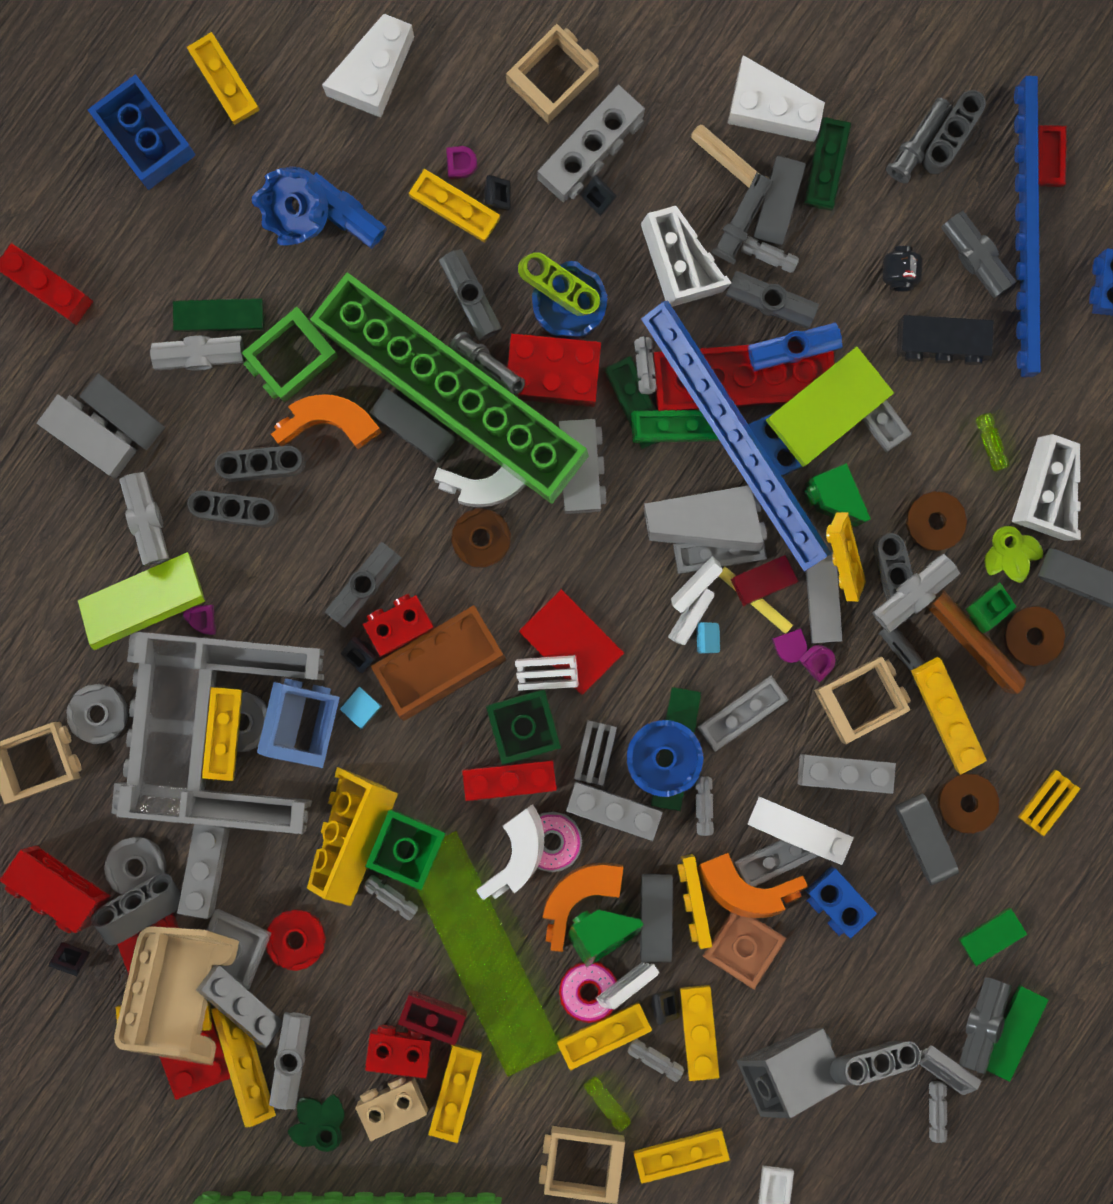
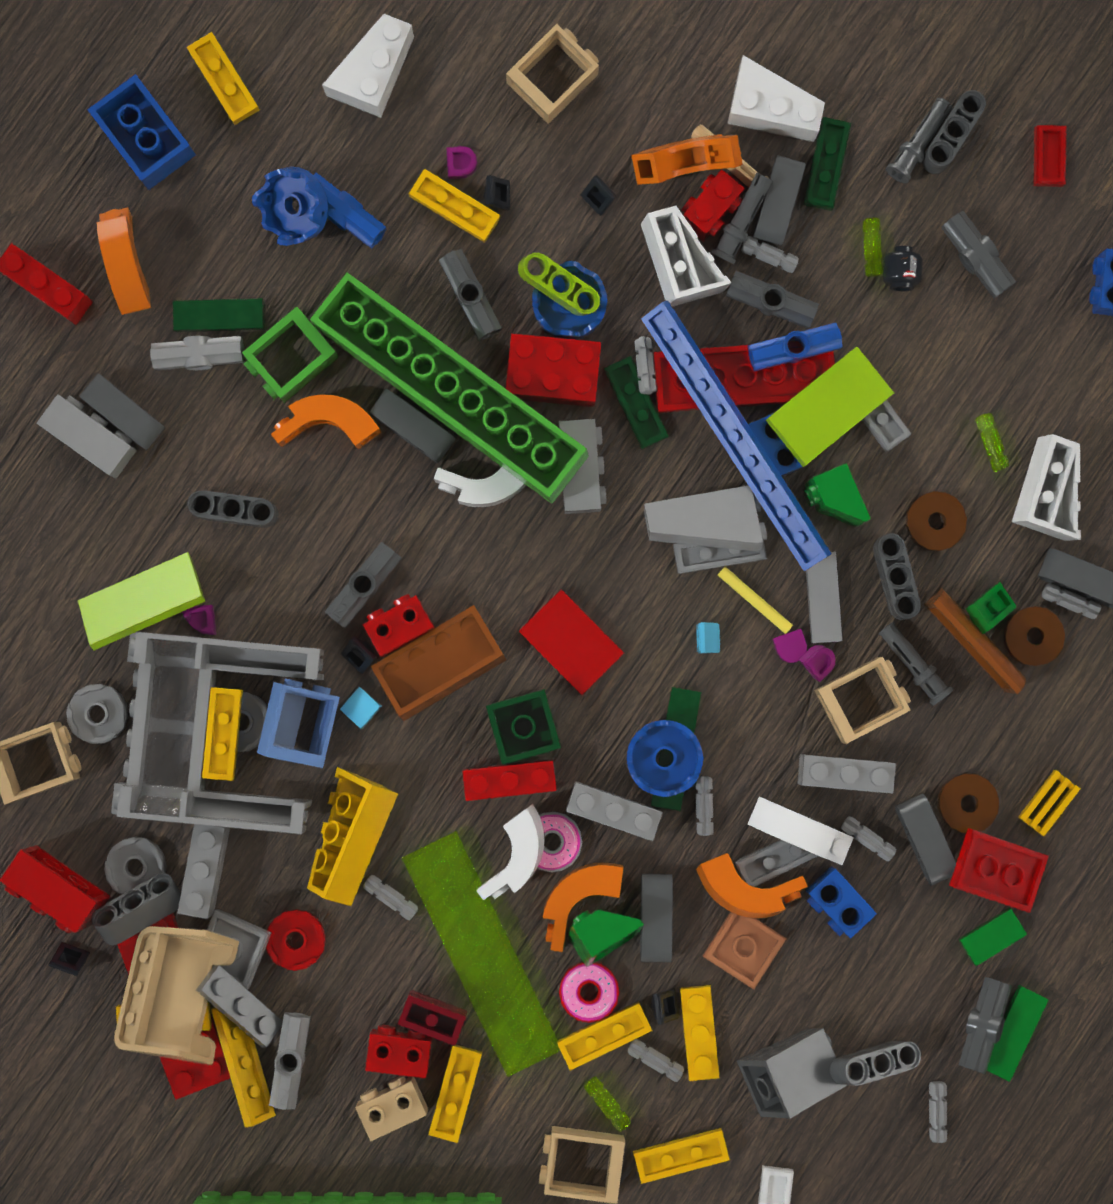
light grey piece [119,472,170,566] -> none
dark grey beam [215,446,306,482] -> none
dark green plate [287,1094,345,1152] -> none
green slope [365,809,446,891] -> none
dark grey pin [450,332,525,395] -> none
reddish brown tile [451,508,511,568] -> none
white tile [515,655,579,691] -> none
light grey brick [537,84,645,203] -> none
light grey tile [574,720,617,786] -> none
white tile [596,962,659,1009] -> none
green tile [631,410,720,443] -> none
white tile [668,588,715,645] -> none
white tile [671,556,723,613] -> none
yellow plate [677,854,712,949] -> none
light grey tile [697,675,789,752] -> none
dark red tile [731,555,798,607] -> none
yellow plate [826,512,866,602] -> none
light grey piece [872,554,961,632] -> none
black brick [897,315,994,365] -> none
yellow plate [911,657,987,775] -> none
light grey tile [919,1045,982,1095] -> none
lime plate [985,526,1043,583] -> none
blue plate [1014,76,1041,377] -> none
none -> orange arch [96,207,151,315]
none -> orange arch [631,134,743,185]
none -> red brick [682,169,745,242]
none -> light grey axle [841,816,897,861]
none -> clear neon green axle [863,217,883,277]
none -> red tile [949,828,1049,913]
none -> light grey axle [1042,583,1101,619]

